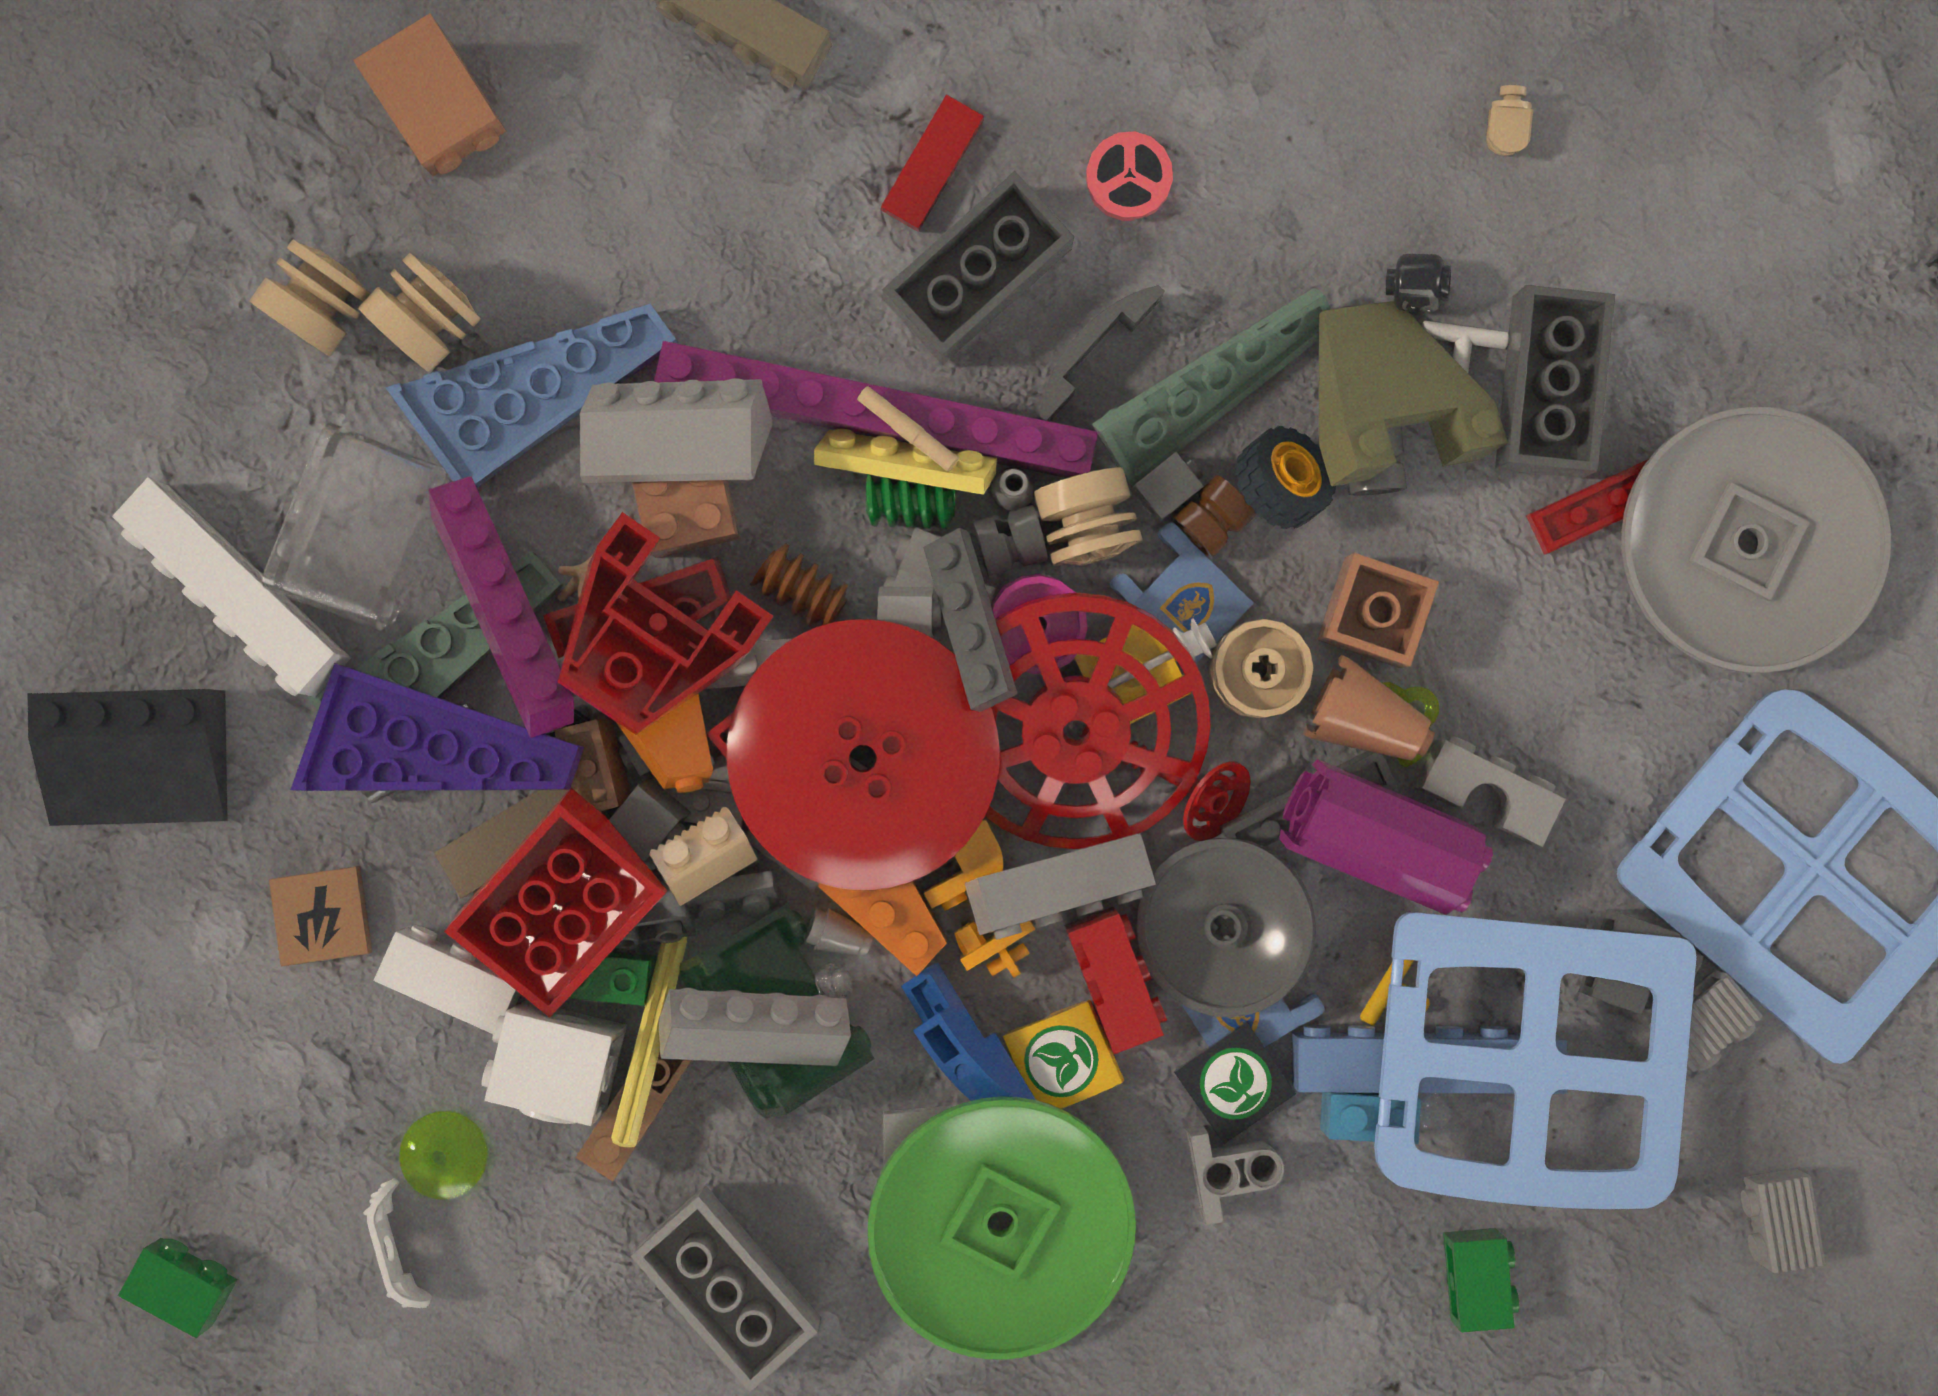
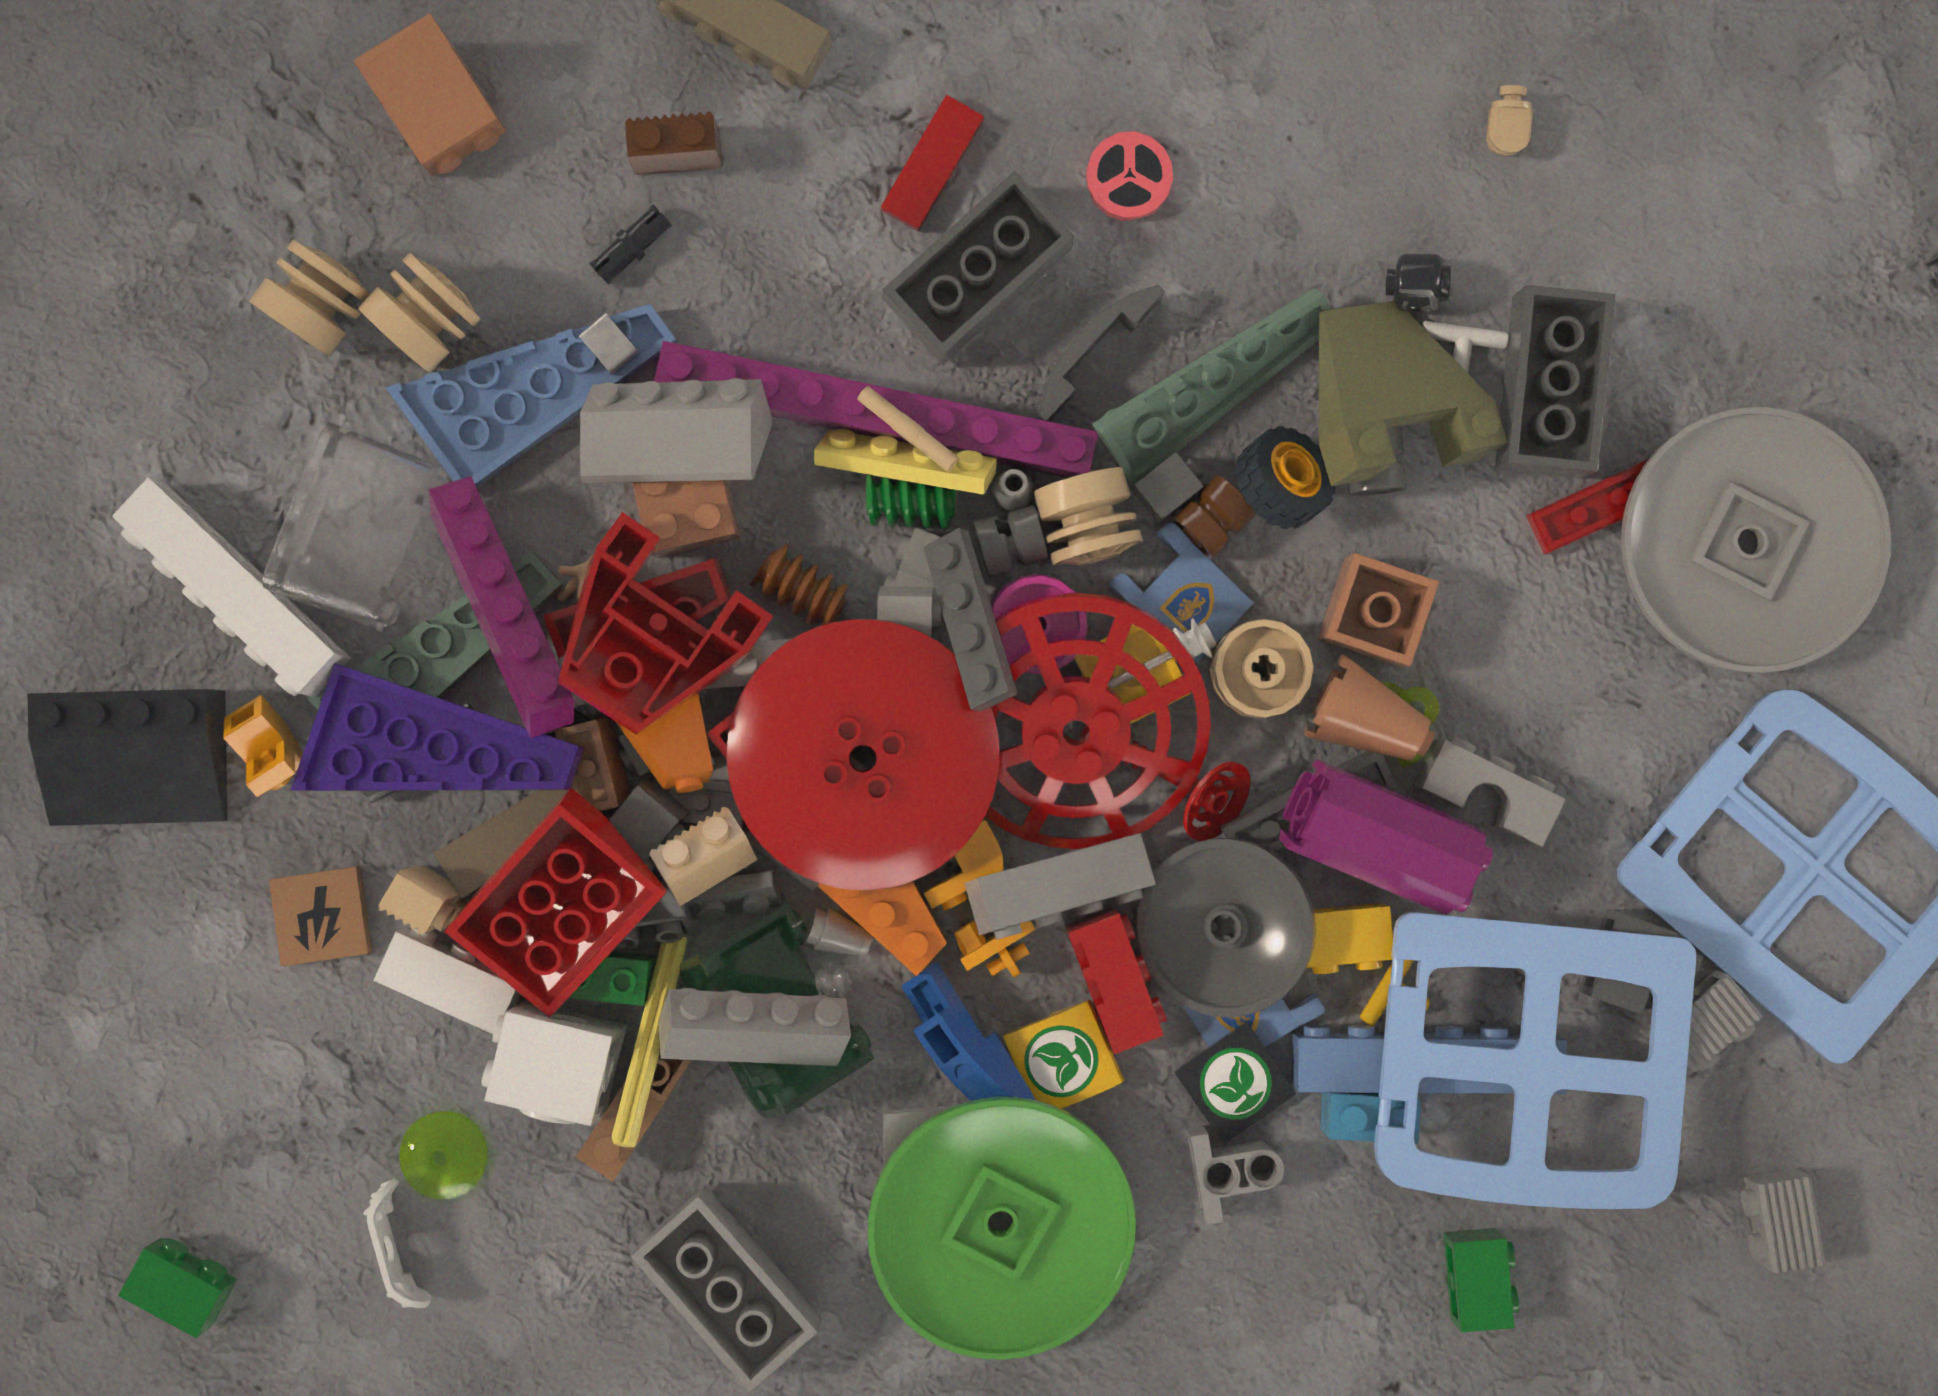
none -> light orange brick [223,694,303,797]
none -> tan brick [378,865,465,934]
none -> flat silver piece [579,313,639,375]
none -> black pin [589,204,672,285]
none -> reddish brown brick [625,111,723,175]
none -> yellow brick [1307,903,1393,974]

